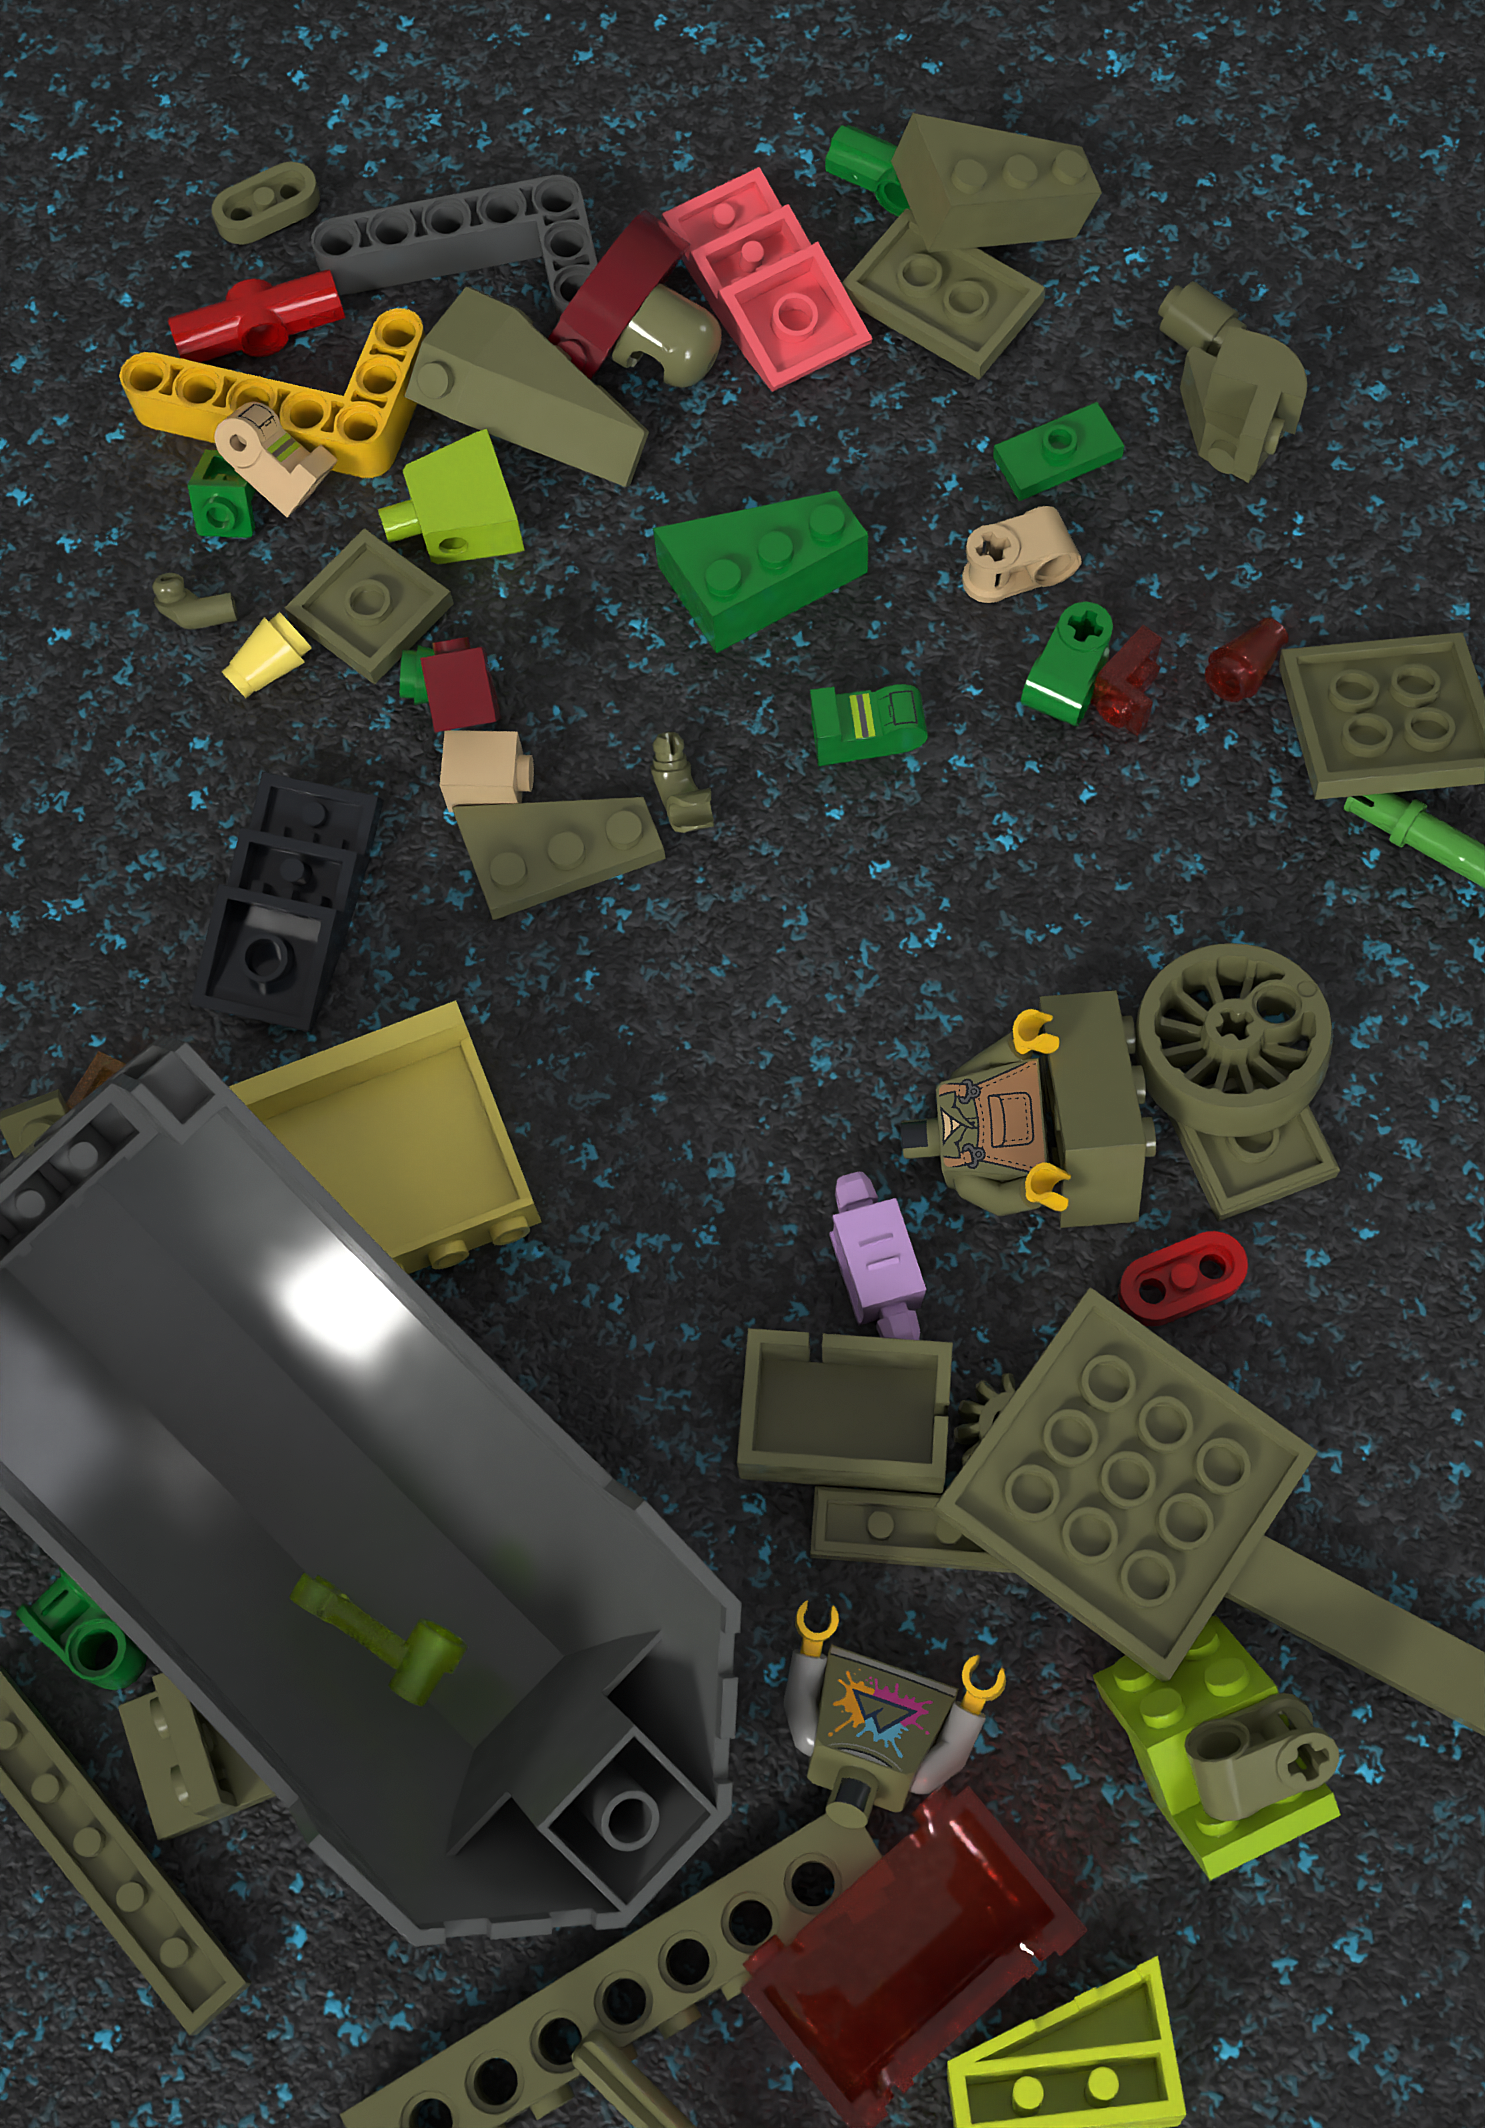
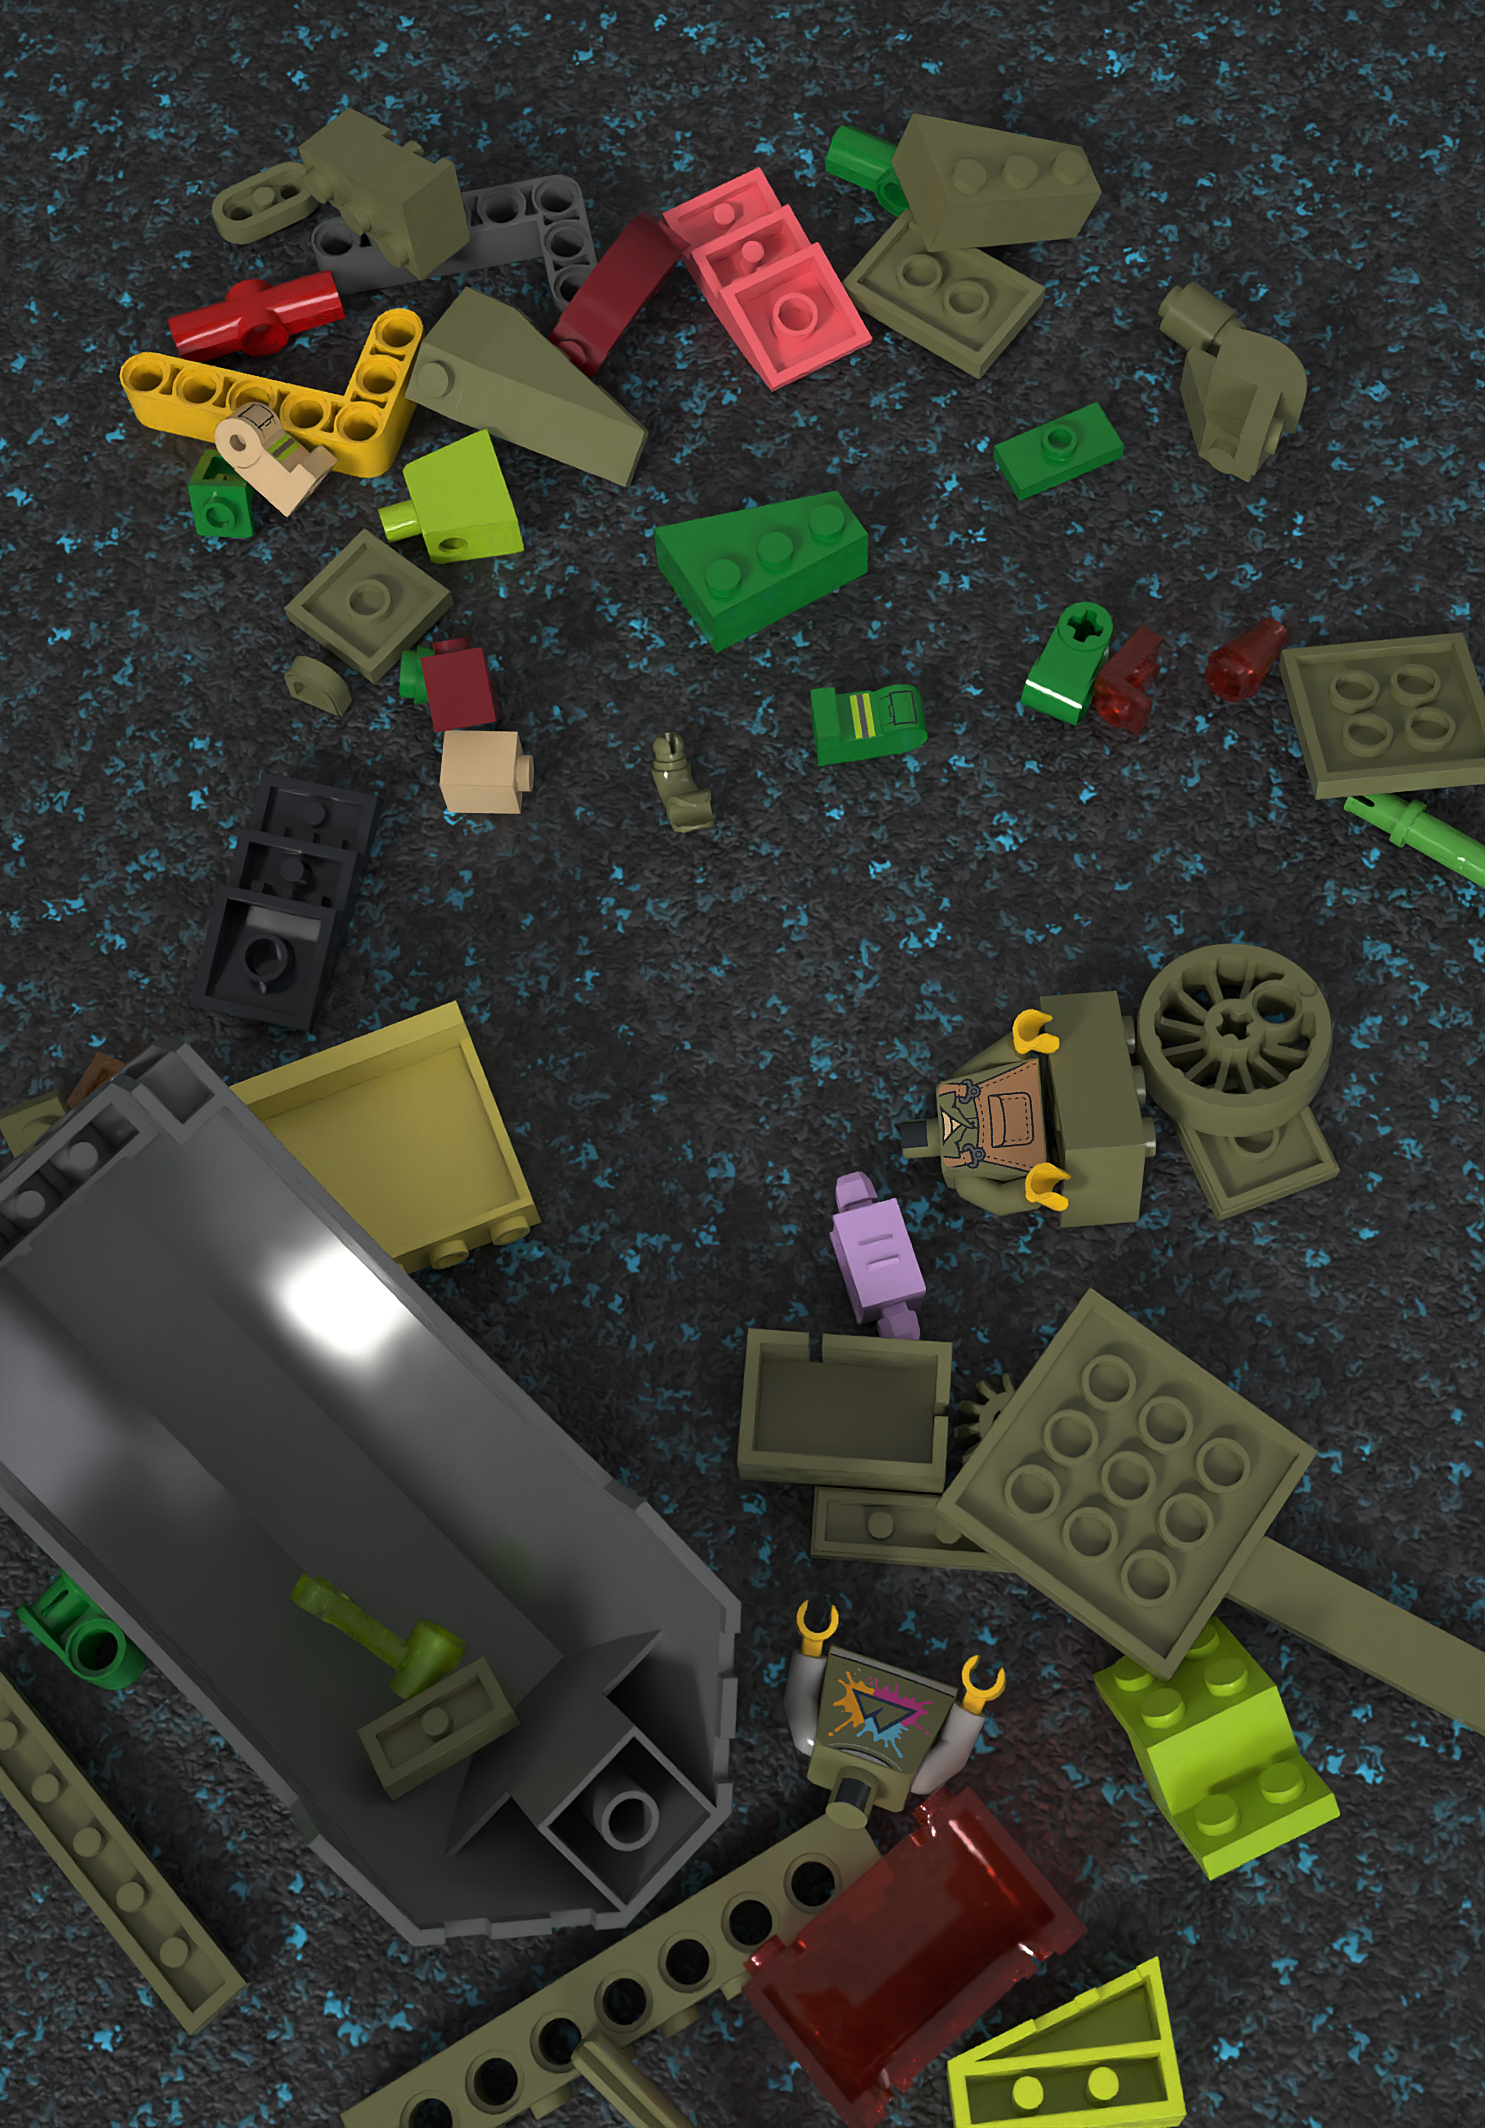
olive bracket [118,1673,276,1841] -> none
olive arm [152,573,238,629] -> none
light yellow cone [222,612,312,698] -> none
olive wing [452,797,666,920] -> none
olive helmet [612,284,721,388] -> none
tan piece [962,506,1082,603] -> none
red plate [1118,1231,1248,1327] -> none
olive piece [1184,1693,1339,1821] -> none
none -> olive tile [284,656,352,716]
none -> olive wedge [298,107,471,281]
none -> olive plate [357,1656,521,1800]

